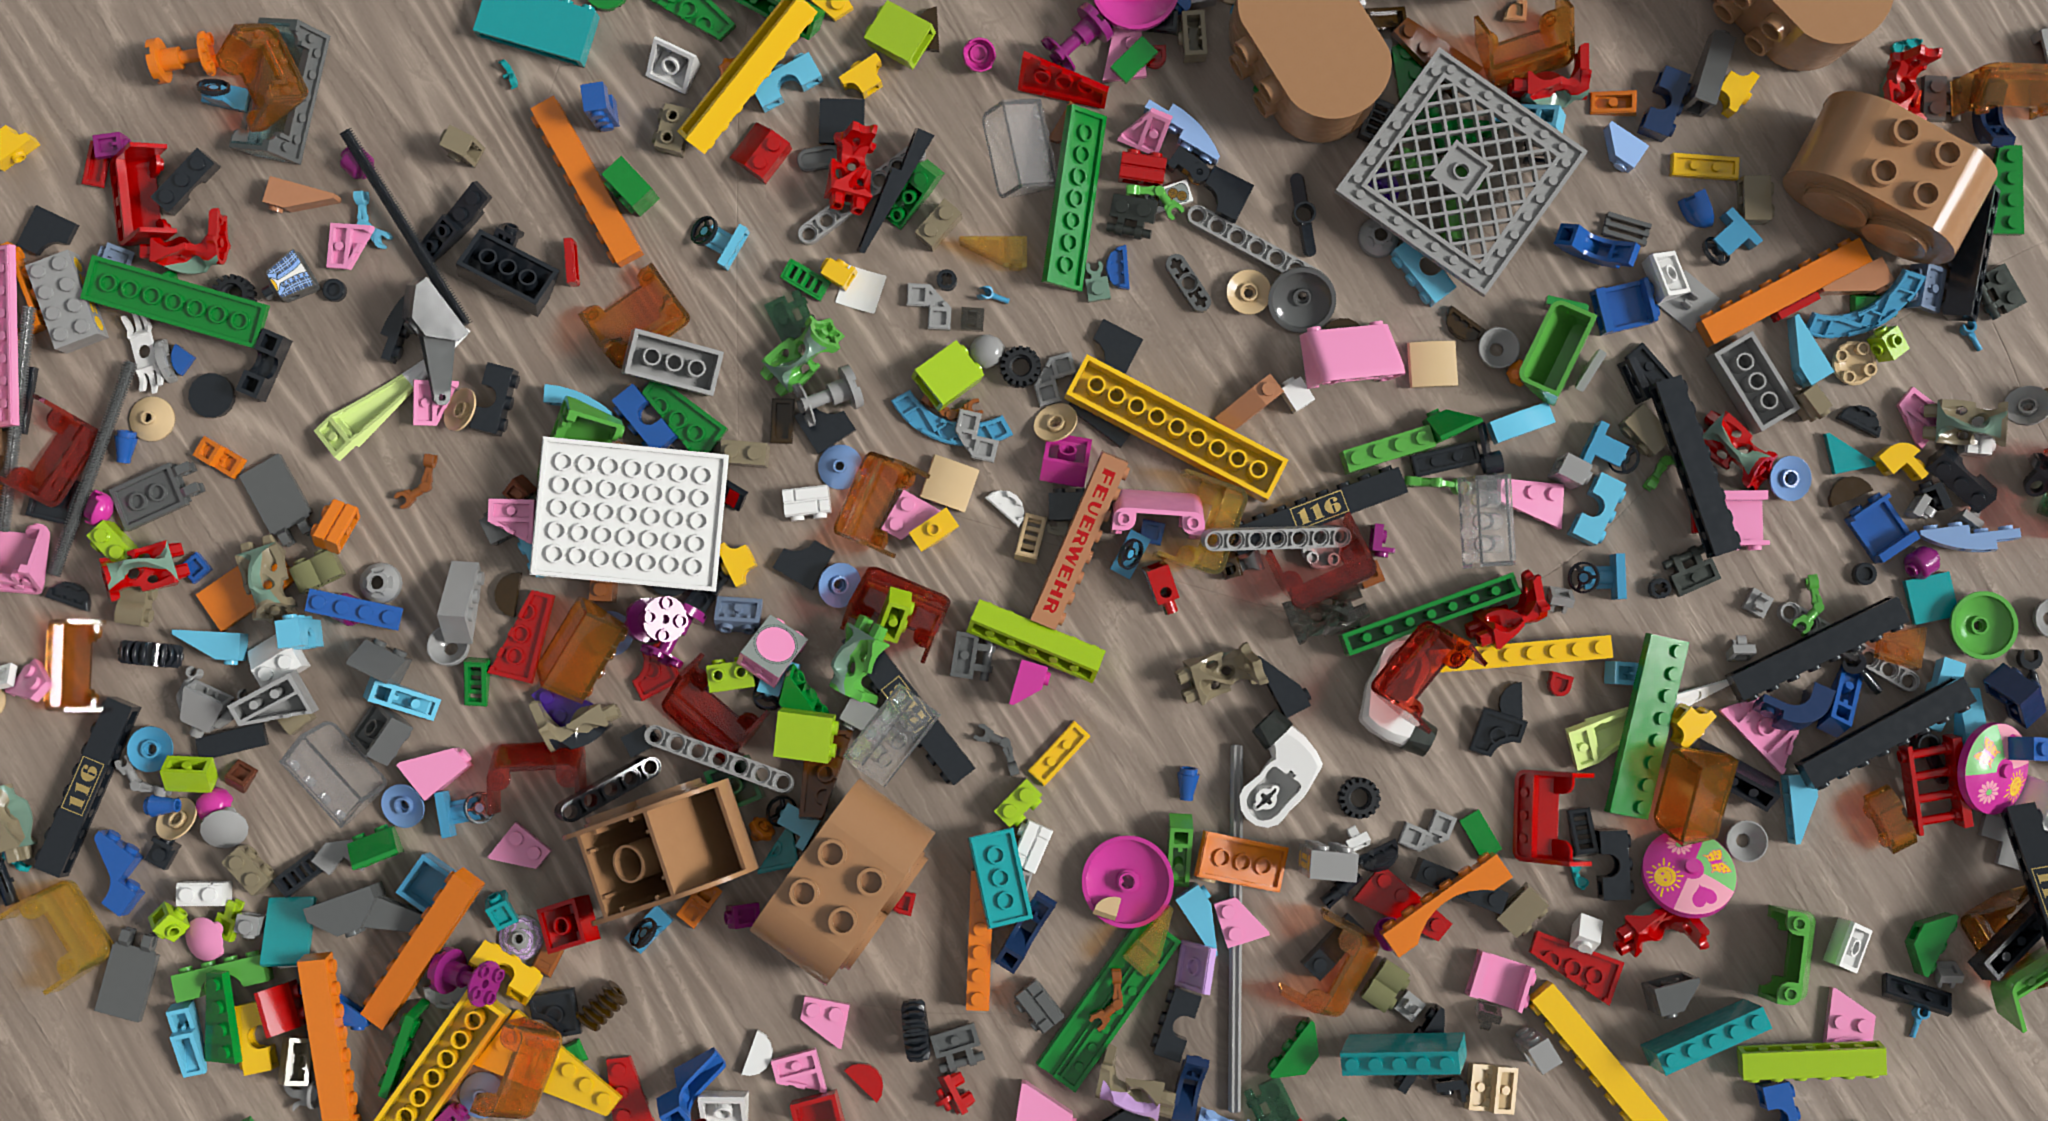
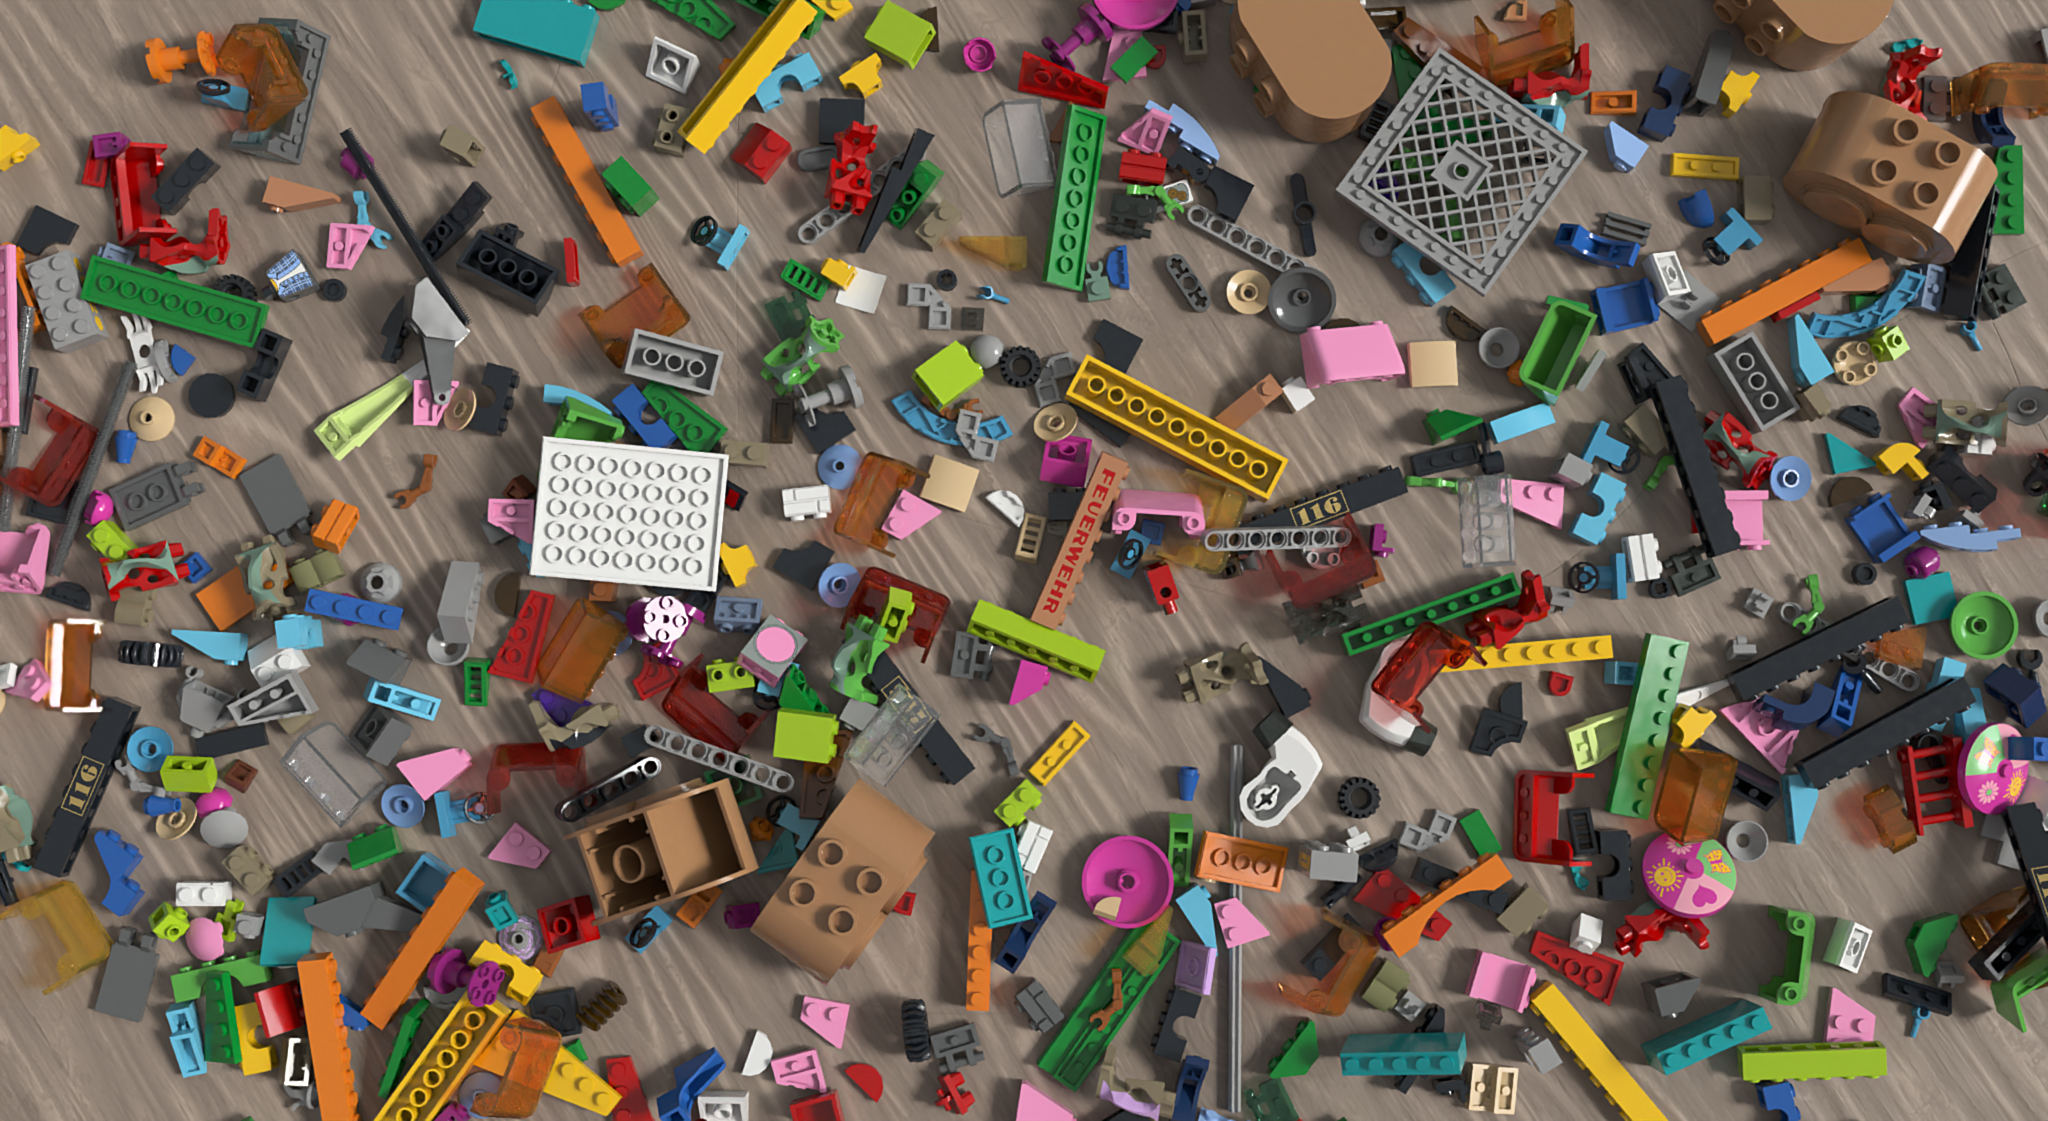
black bracket [145,835,182,870] -> none
yellow brick [909,507,959,552] -> none
bright green arch [1339,424,1436,475] -> none
none -> white brick [1621,533,1662,583]

